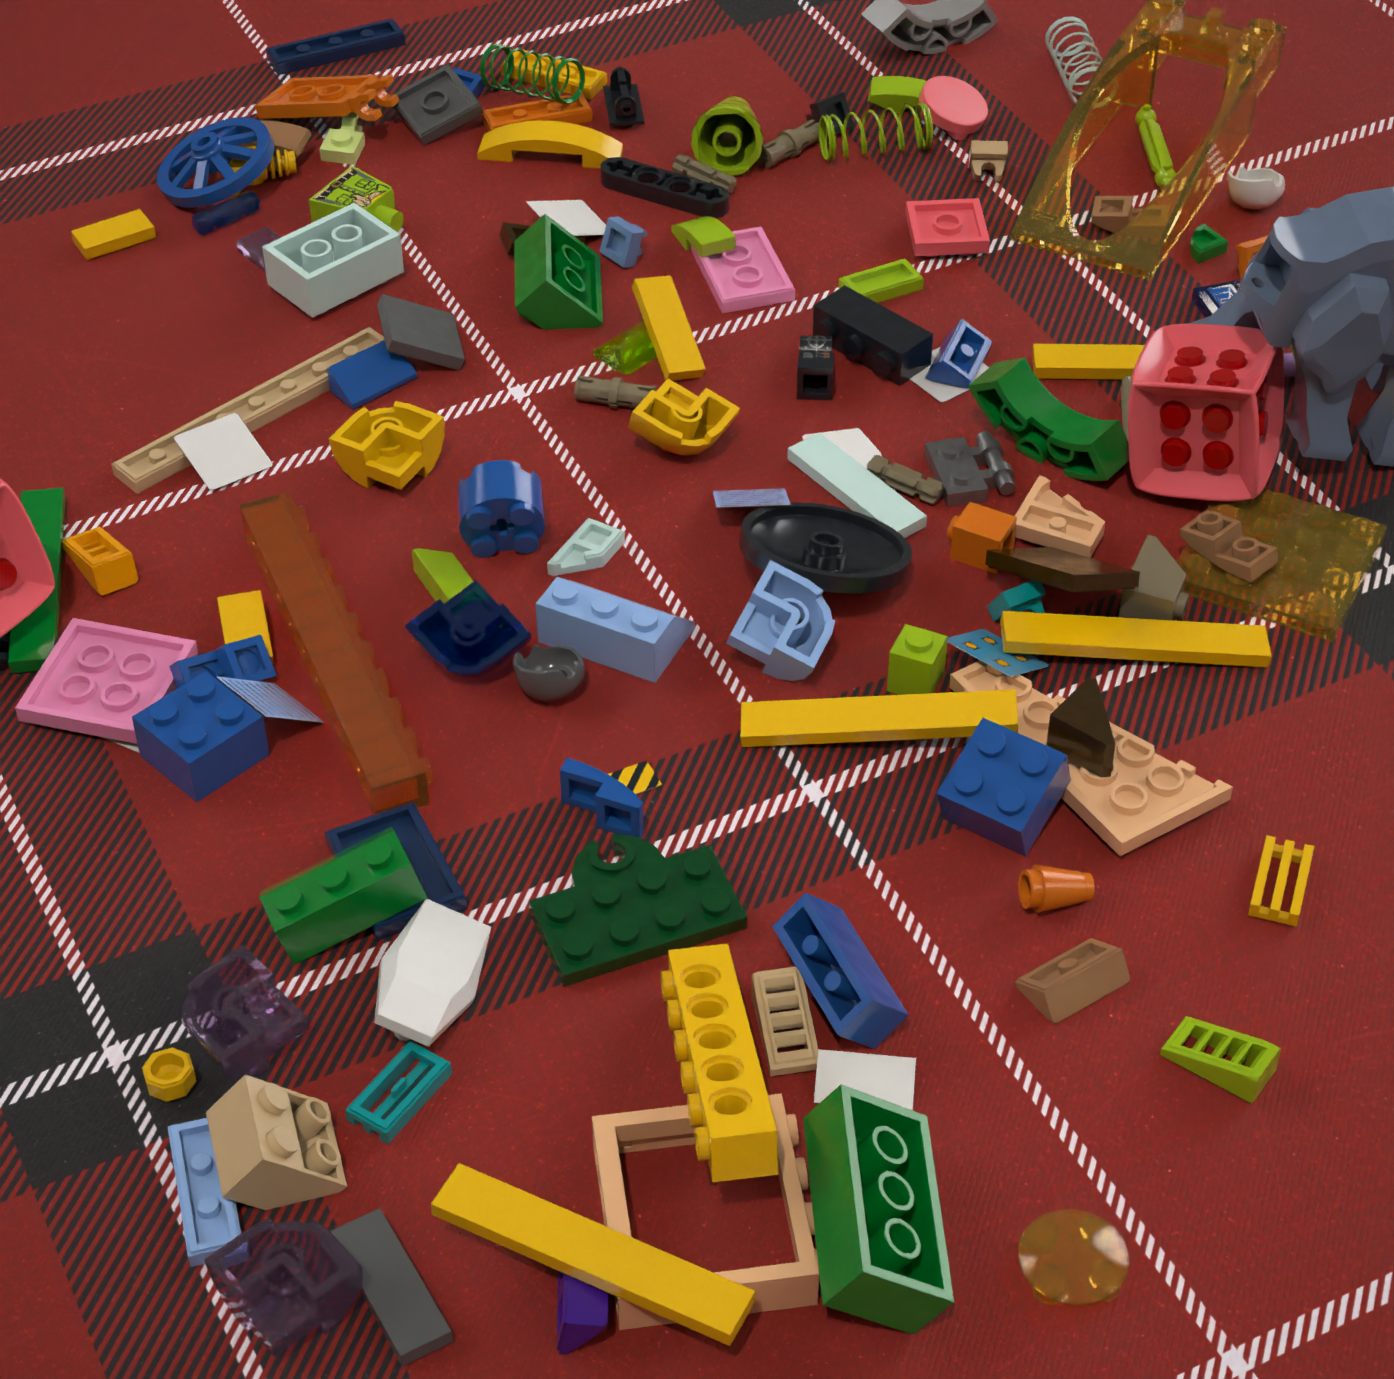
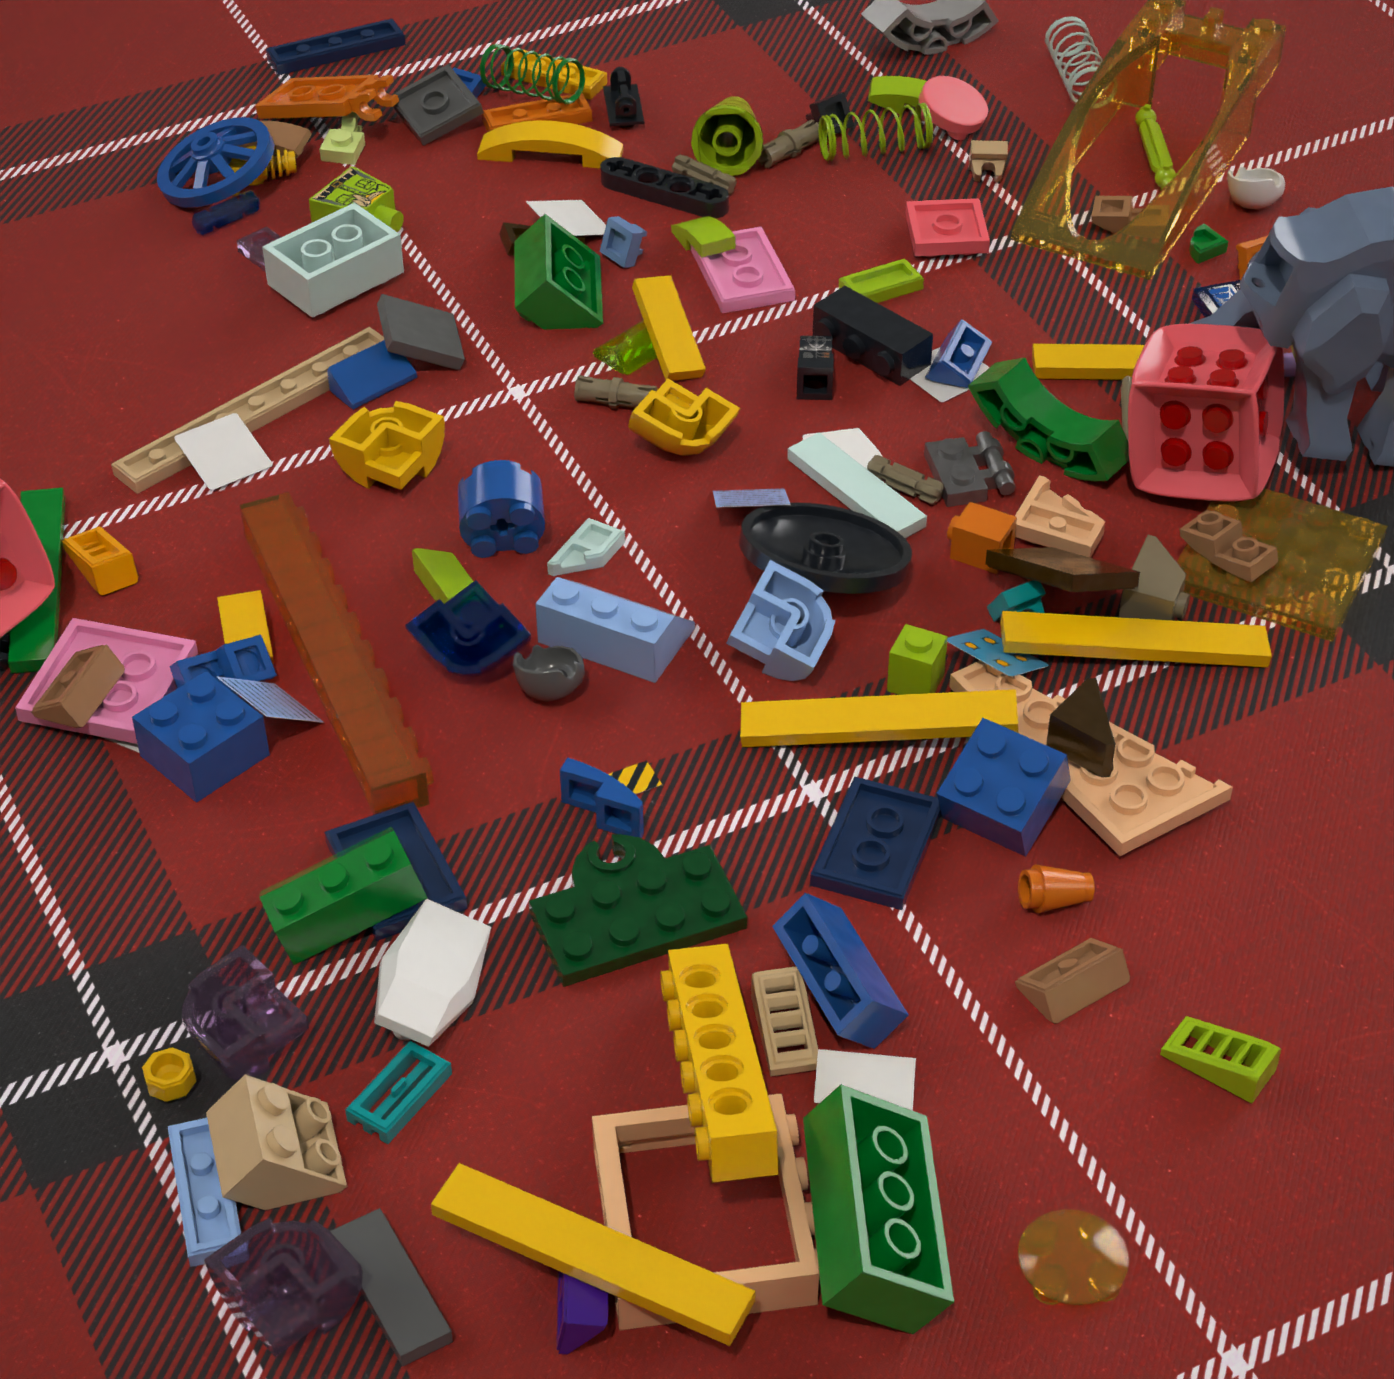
yellow tile [71,209,156,260] -> none
yellow tile [1248,835,1314,927] -> none
none -> medium nougat slope [31,645,125,728]
none -> dark blue tile [810,776,941,910]

